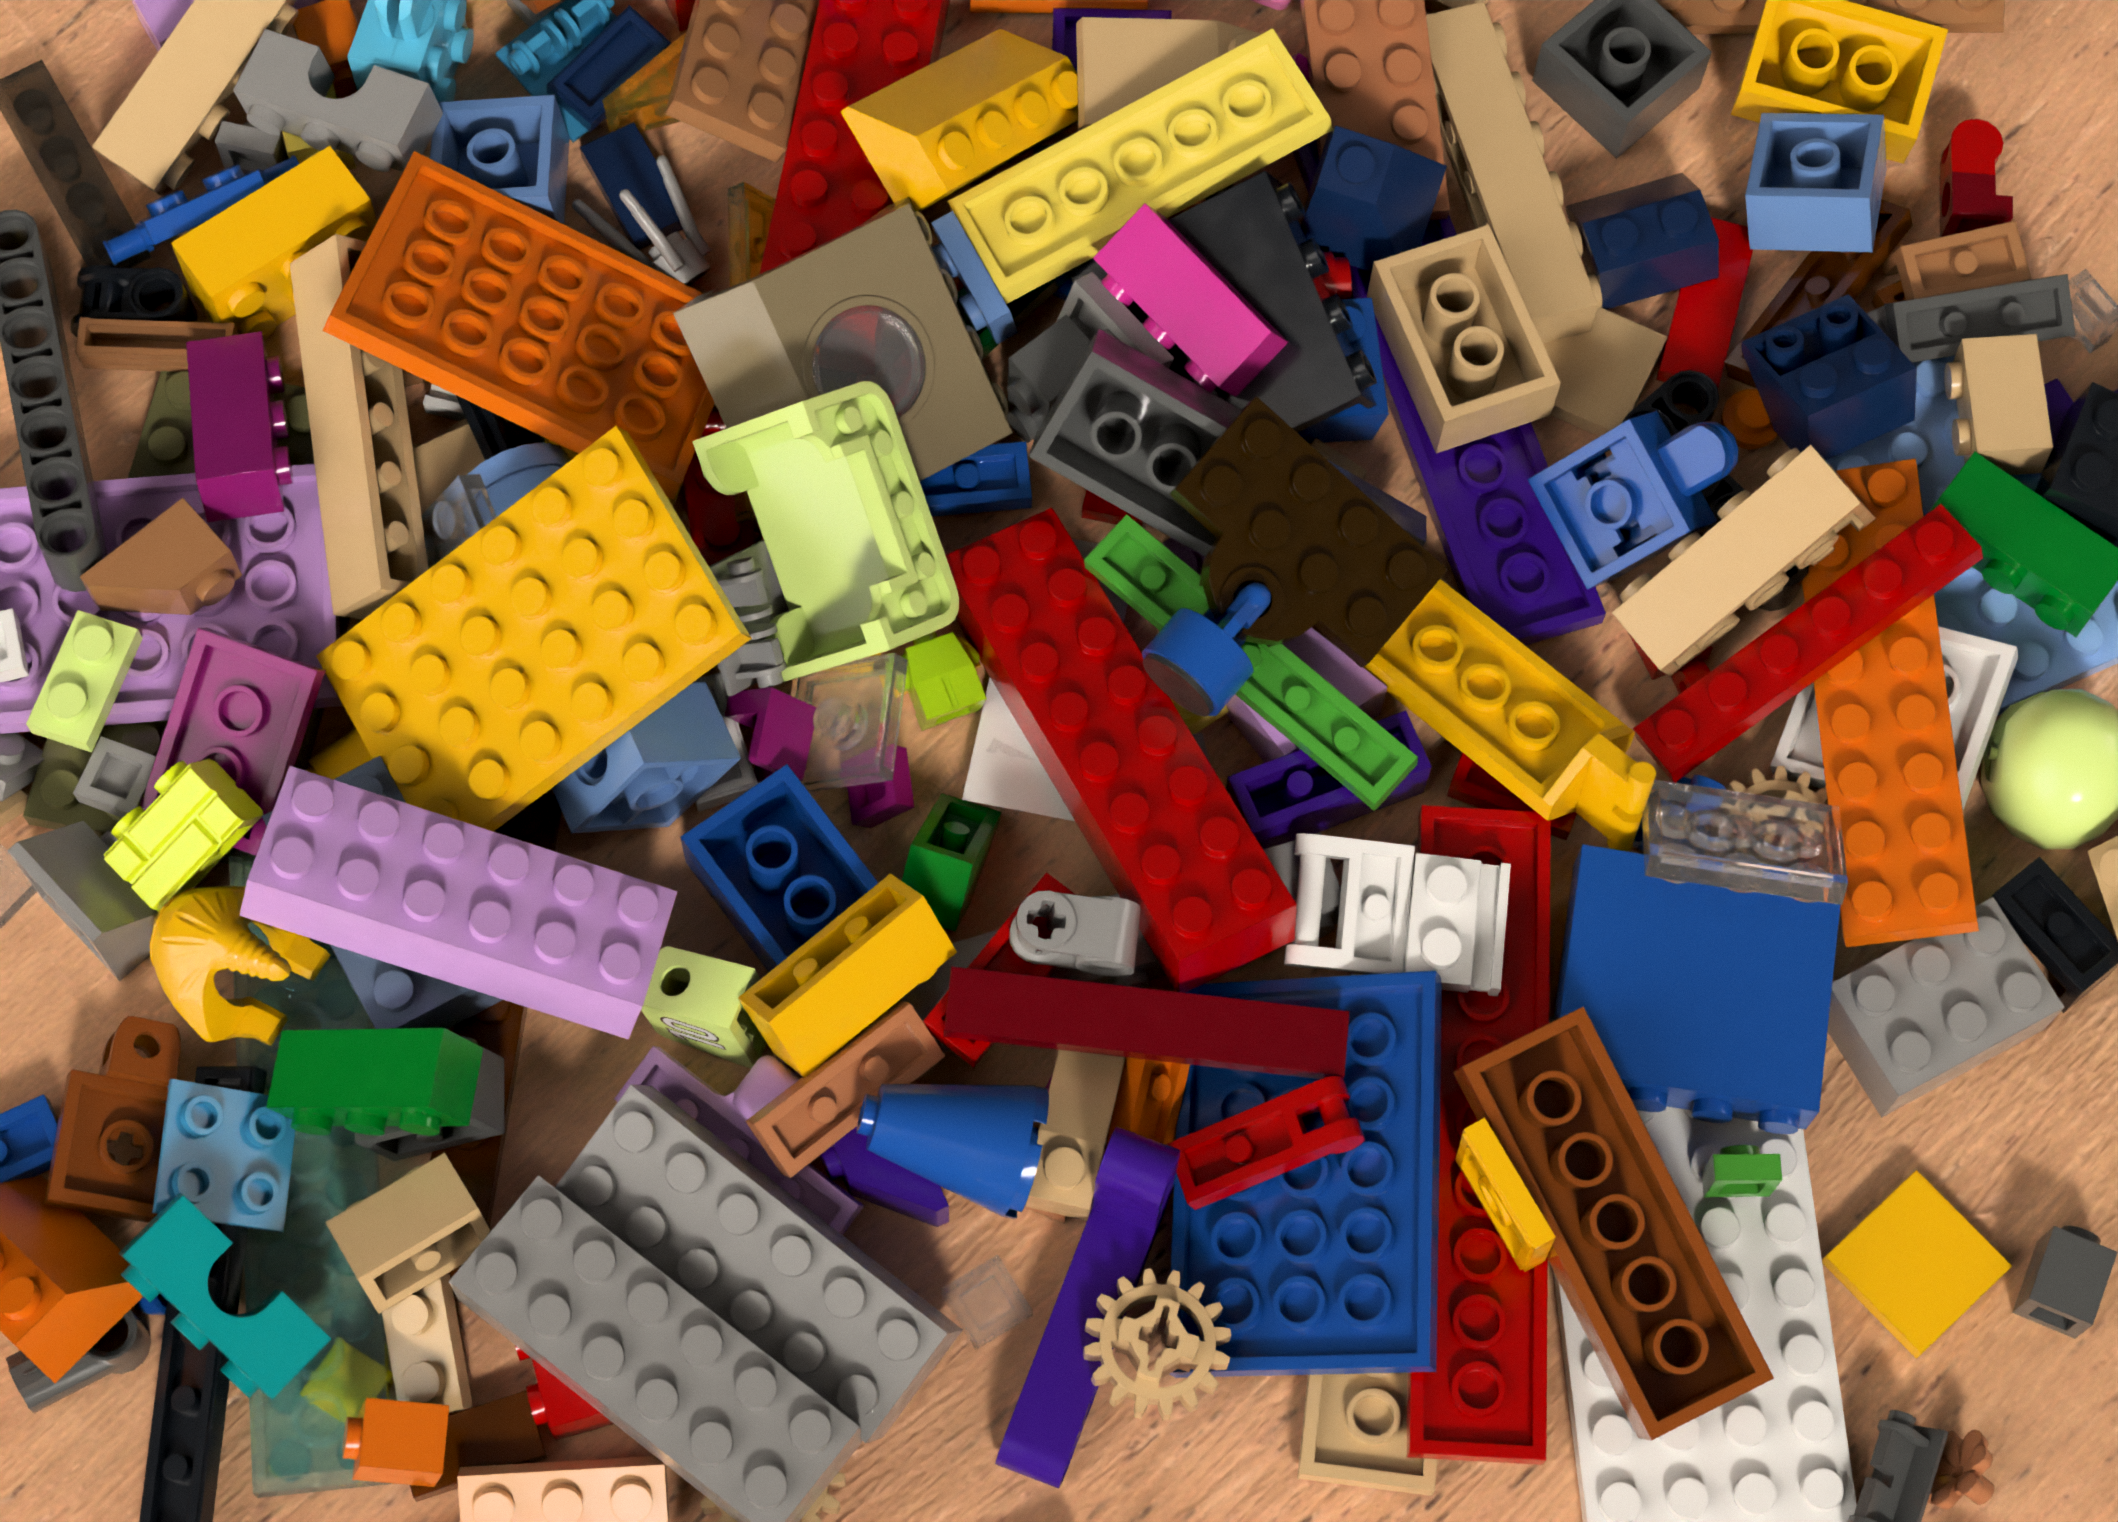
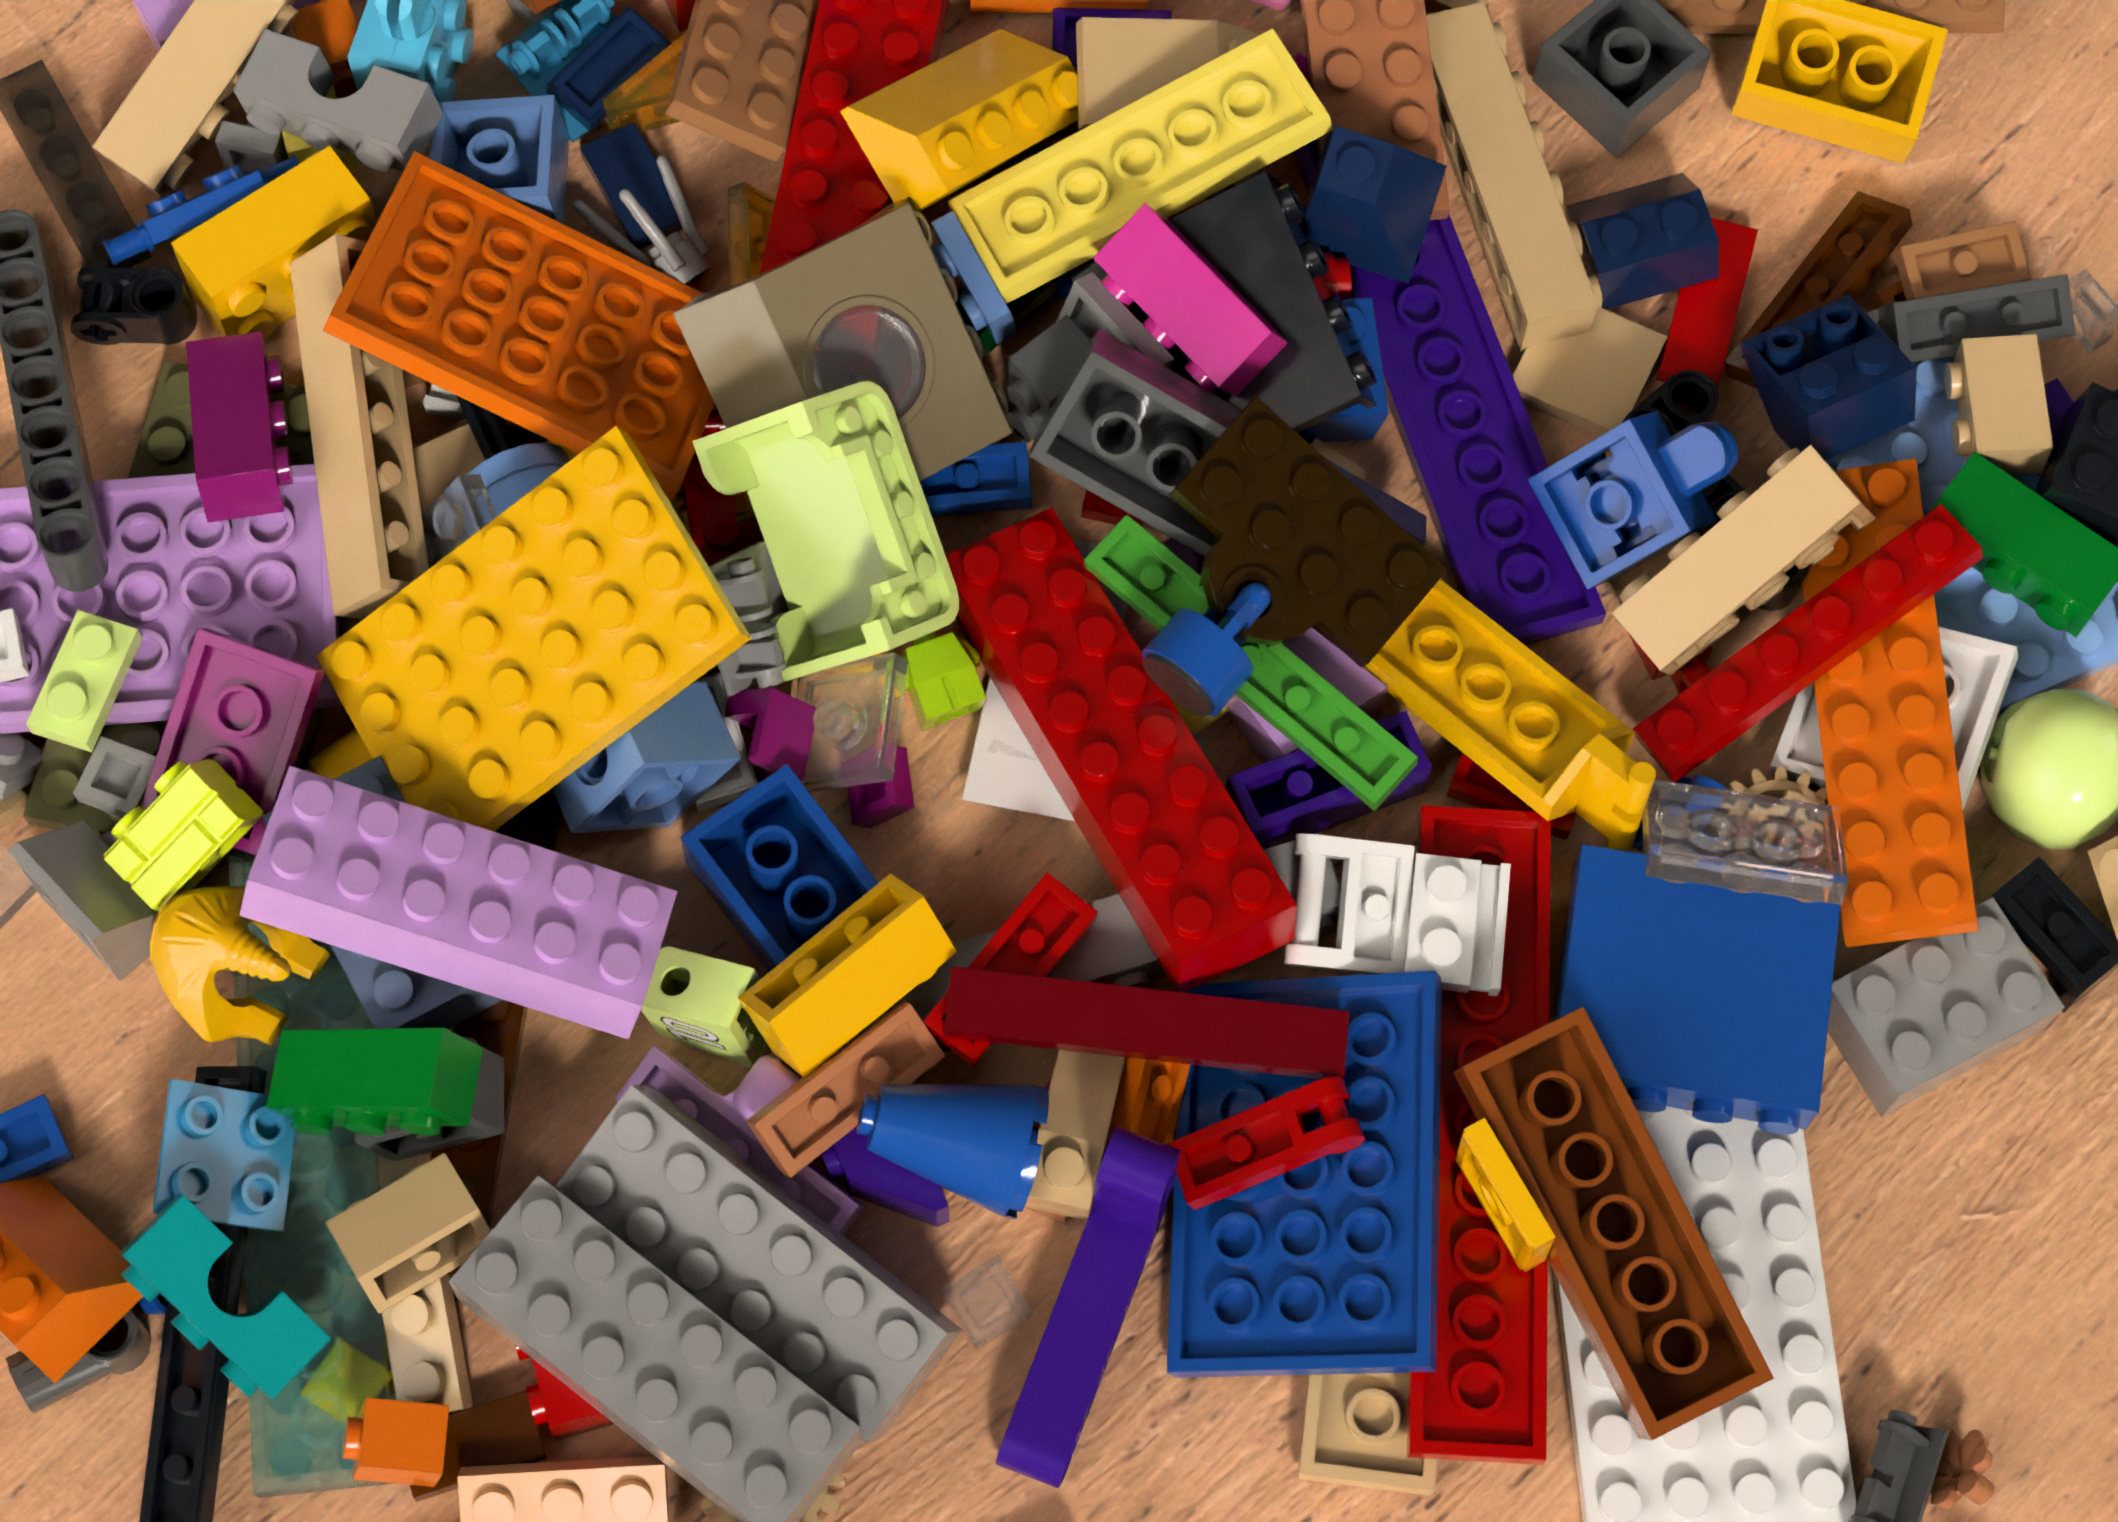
dark orange plate [44,1016,181,1223] -> none
medium nougat piece [75,317,239,372] -> none
medium nougat slope [80,498,242,615] -> none
green slope [902,793,1002,931] -> none
light grey piece [1009,891,1141,977] -> none
tan gear [1083,1268,1231,1420] -> none
tan brick [1367,224,1561,453] -> none
bright green plate [1701,1145,1782,1197] -> none
orange plate [1721,389,1778,449] -> none
medium blue brick [1745,113,1887,253] -> none
yellow tile [1822,1170,2012,1359] -> none
leg [1939,119,2013,237] -> none
dark grey brick [2012,1226,2118,1339] -> none

